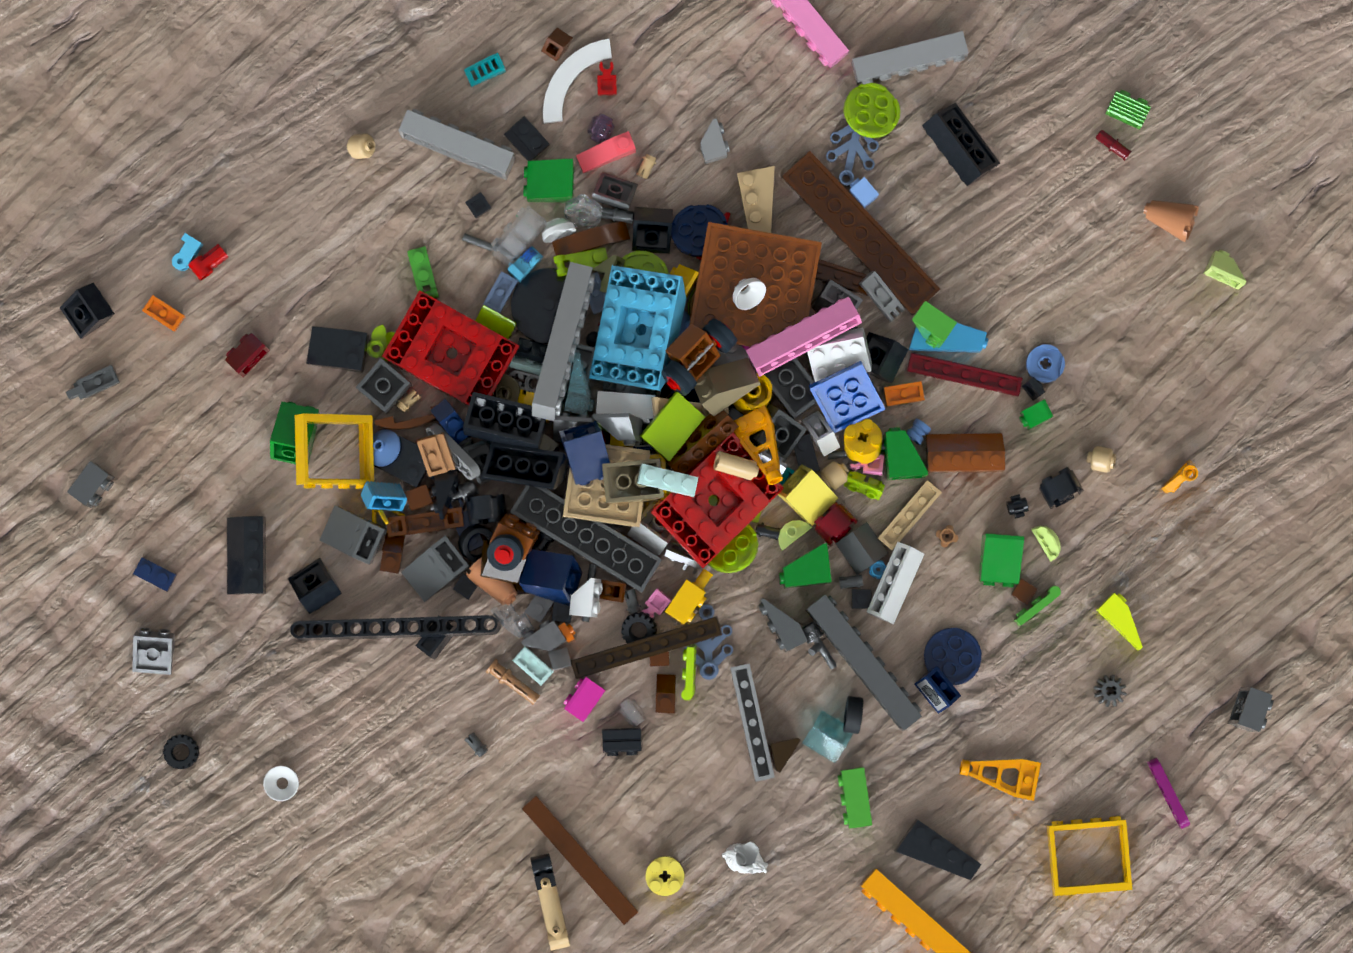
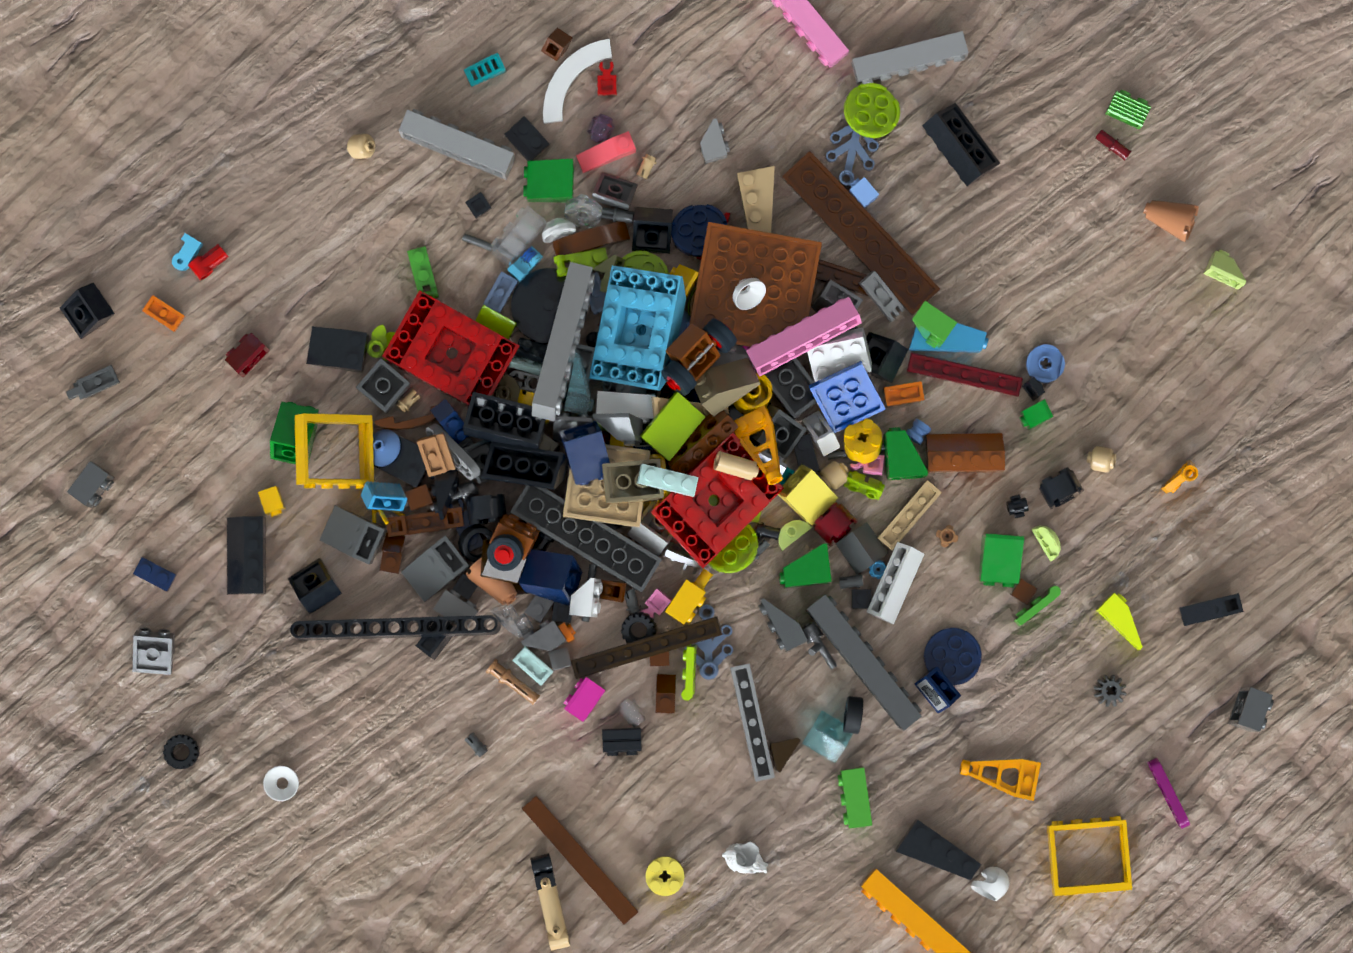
none -> yellow brick [258,486,286,517]
none -> light grey brick [433,589,479,627]
none -> dark grey pin [753,537,770,561]
none -> white helmet [971,867,1010,901]
none -> black slope [1179,593,1244,626]

